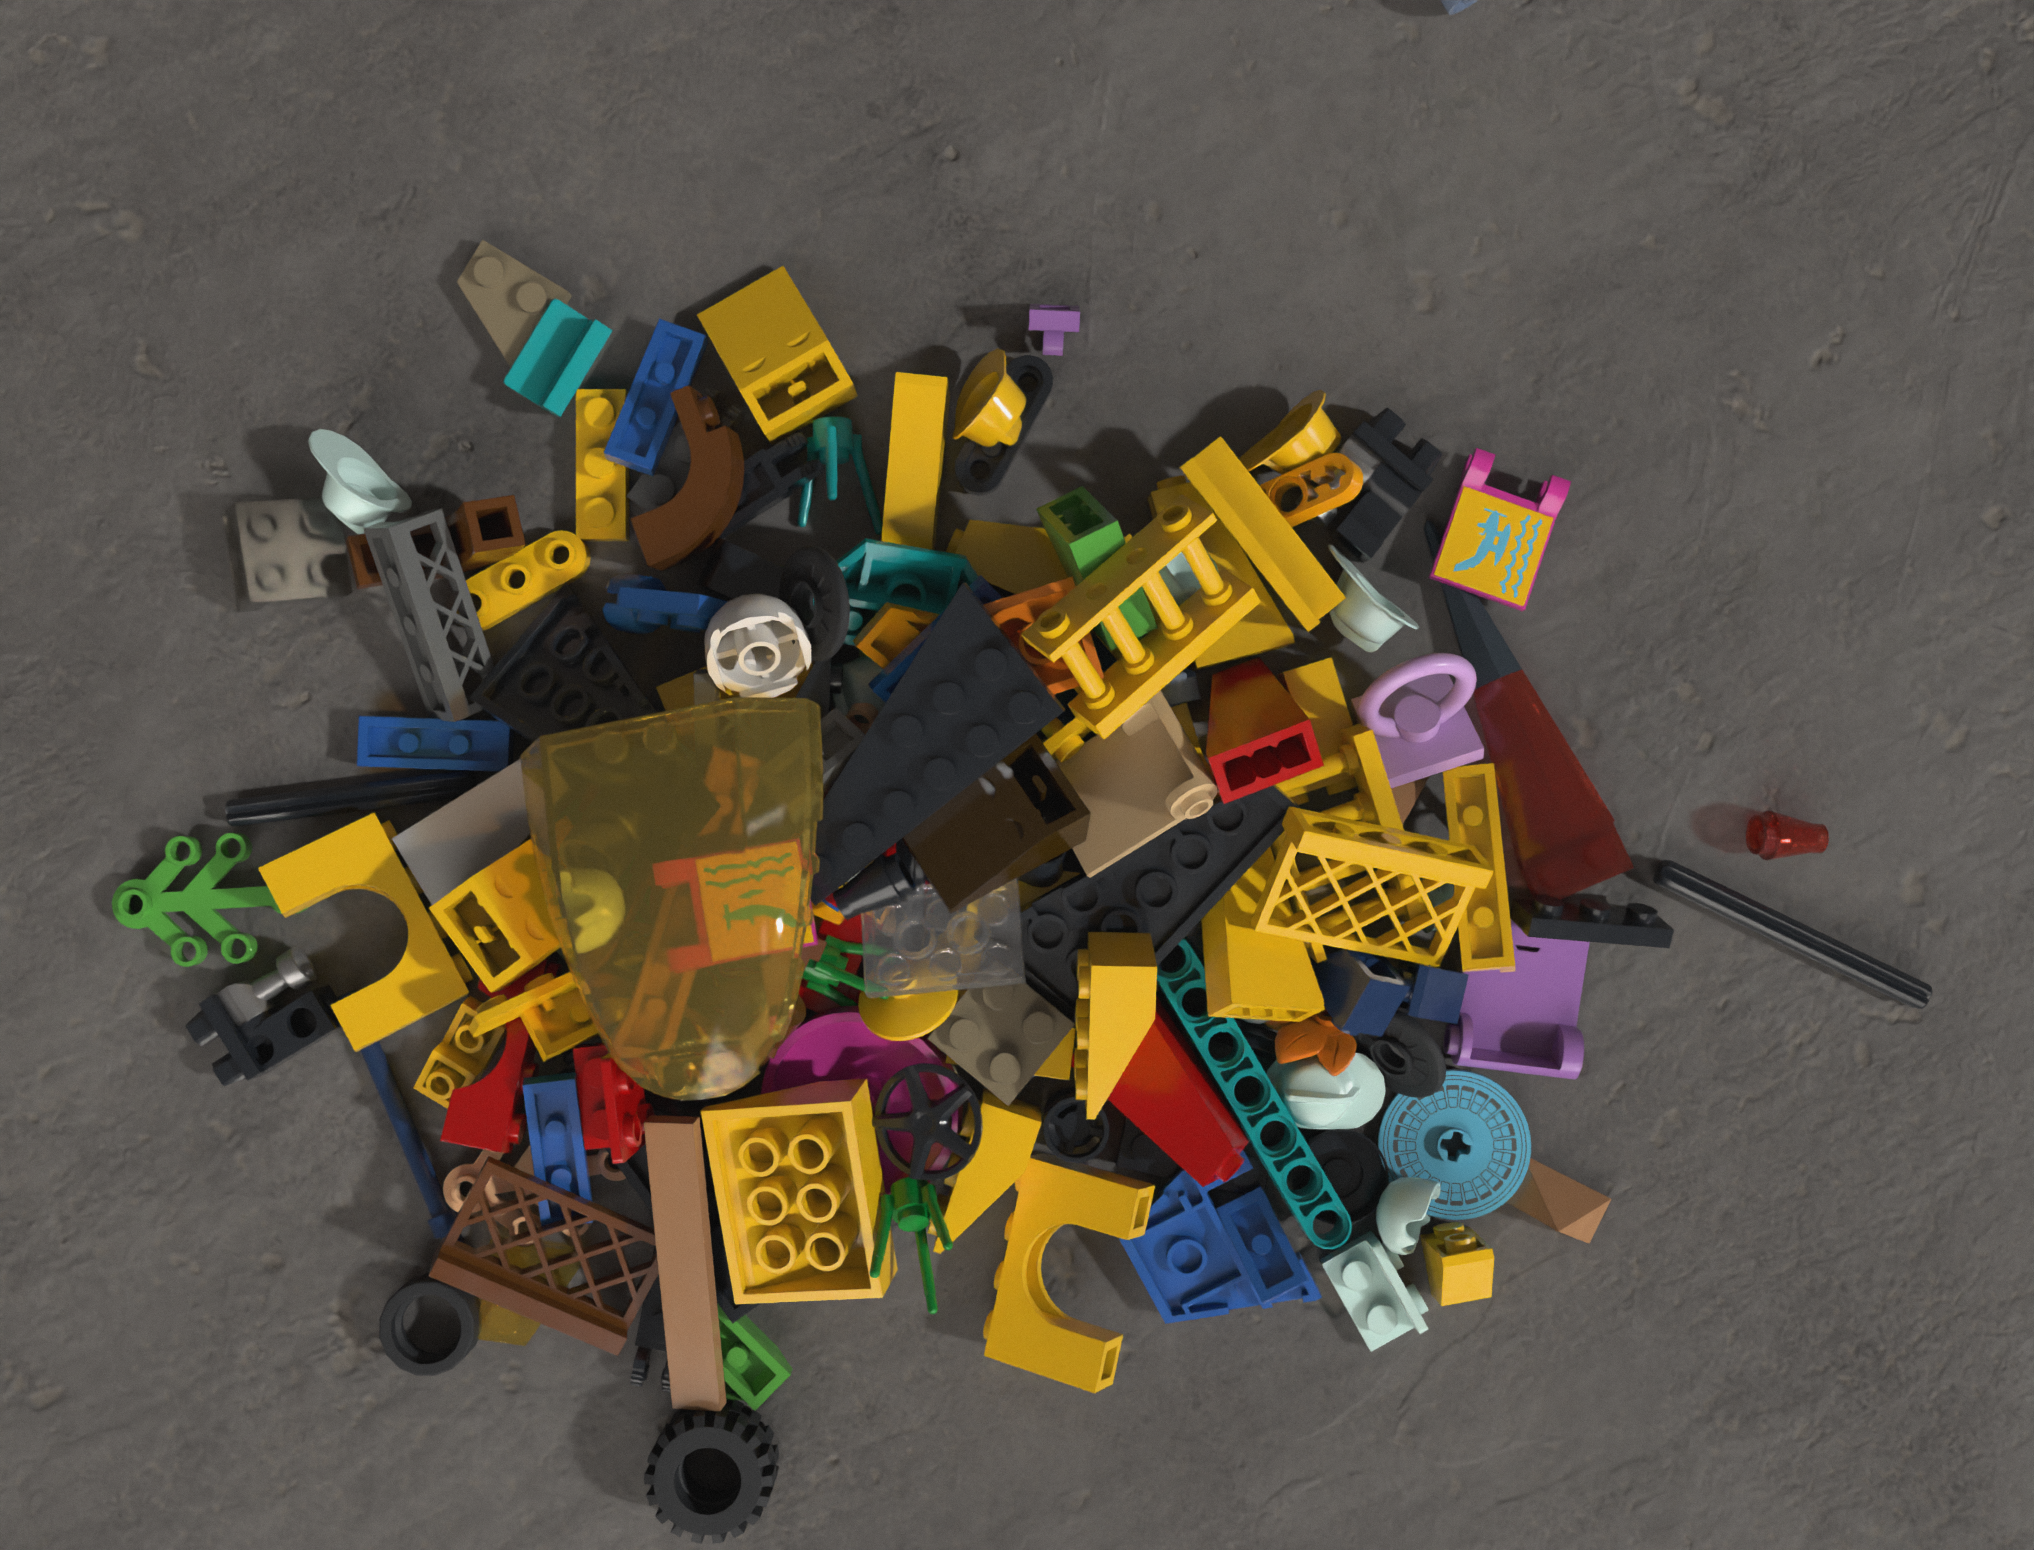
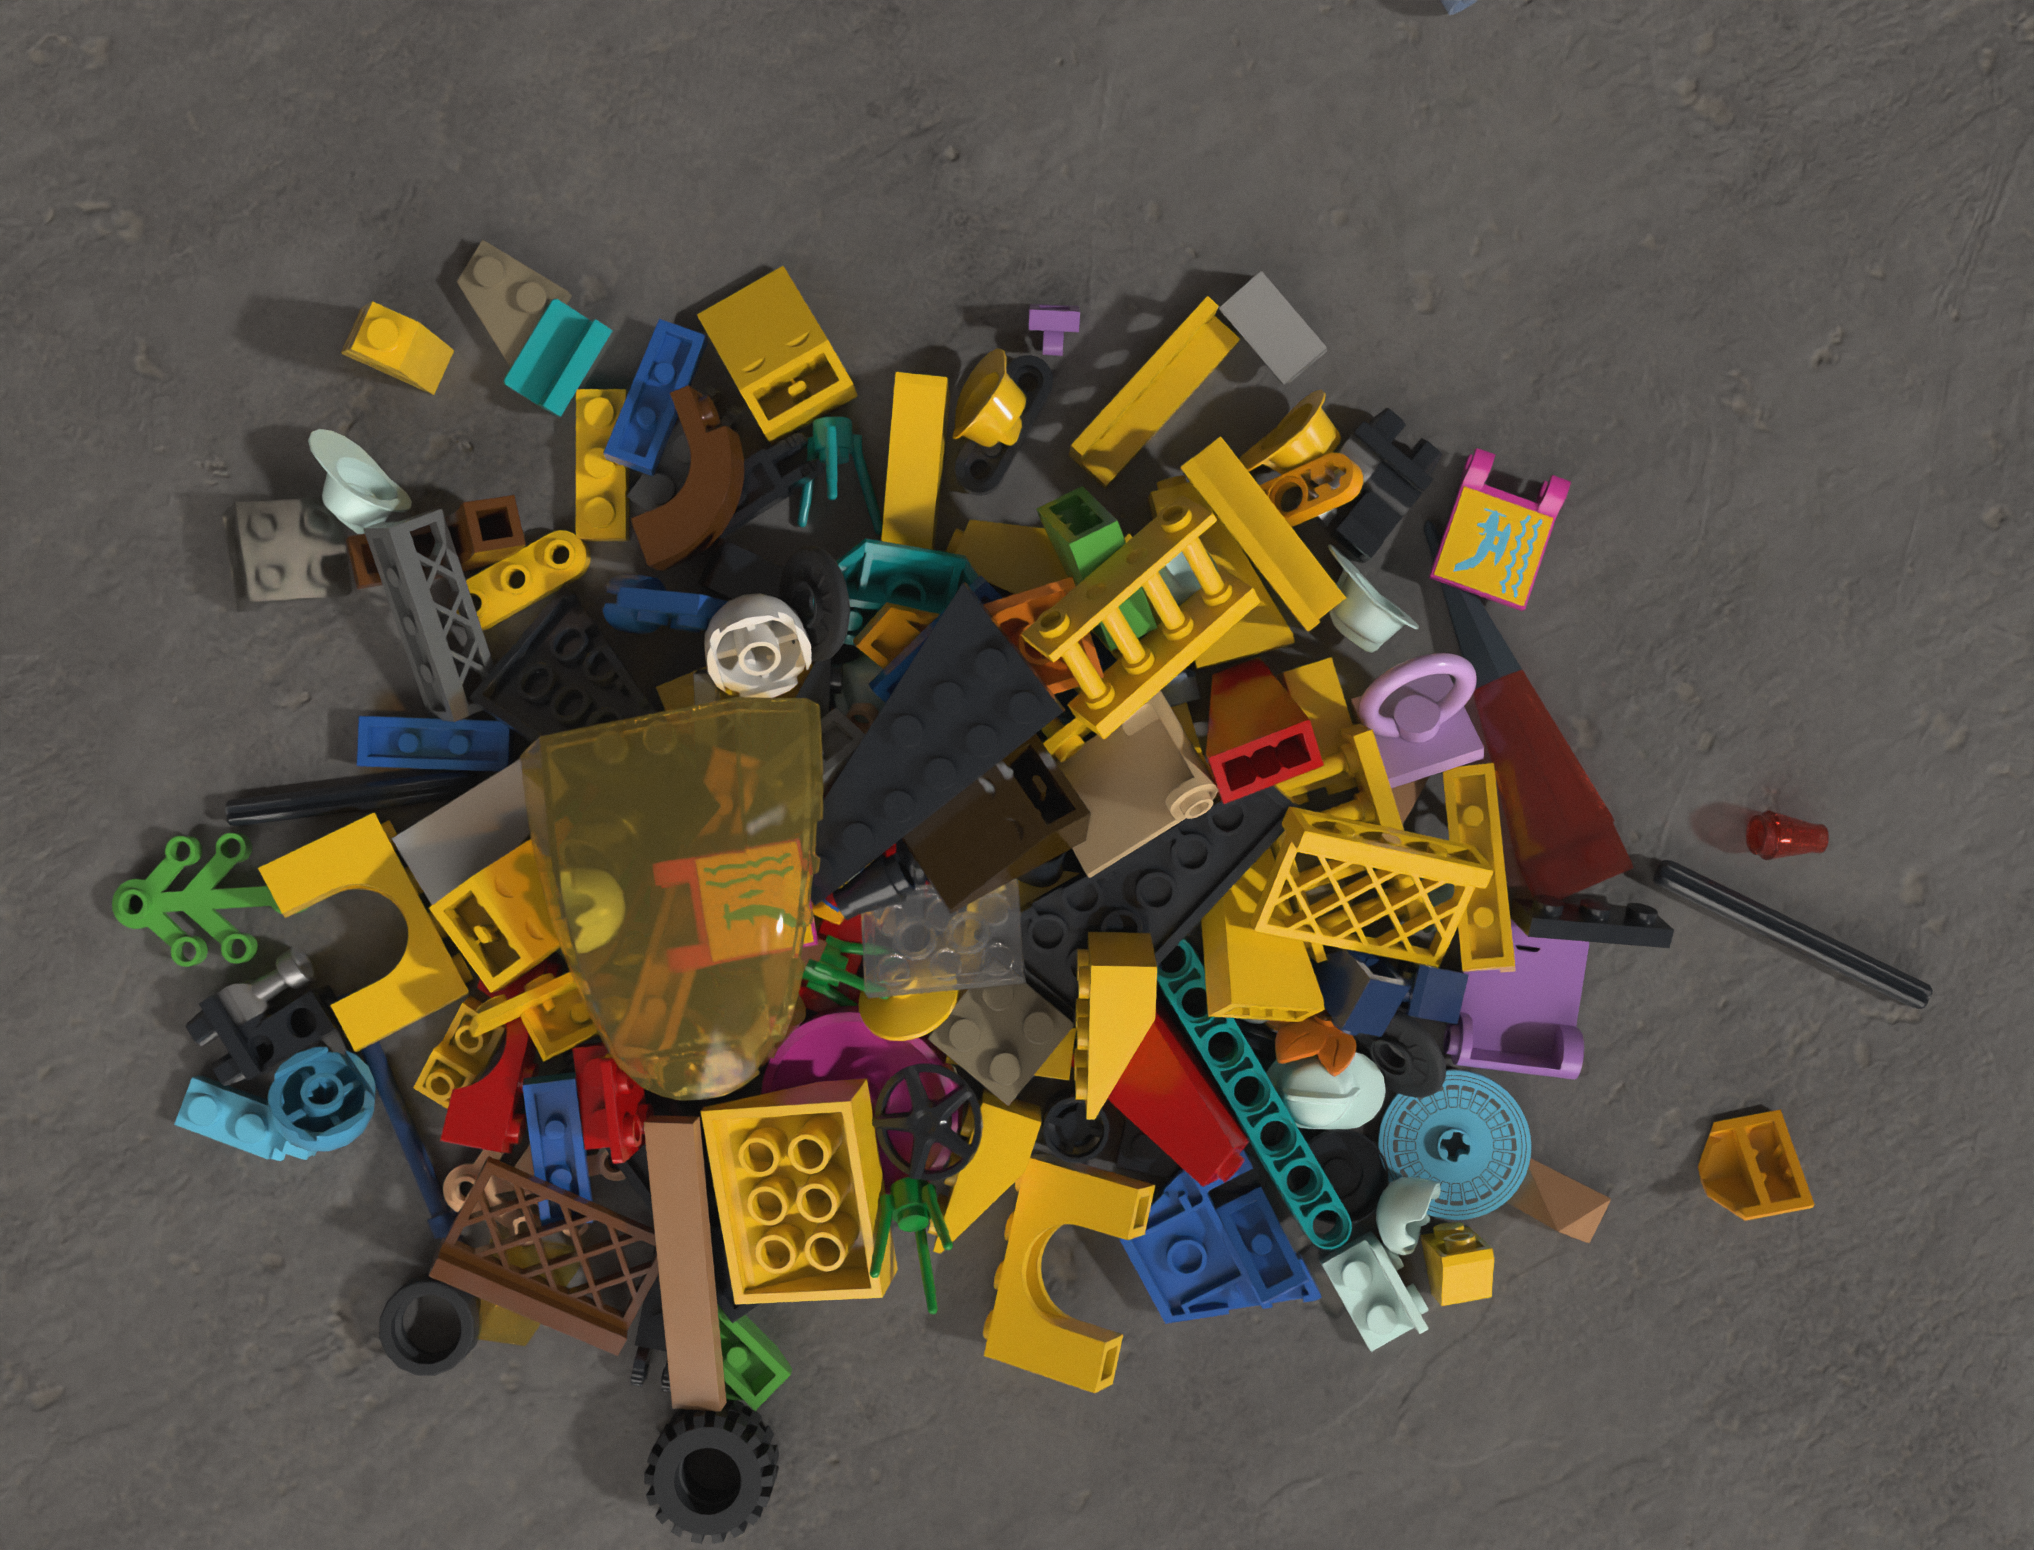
none -> medium azure hinge [174,1075,317,1161]
none -> dark azure cylinder [268,1047,376,1152]
none -> yellow slope [341,301,454,395]
none -> yellow fence [1069,296,1240,489]
none -> light grey hinge [1219,271,1327,385]
none -> light orange slope [1697,1109,1815,1221]

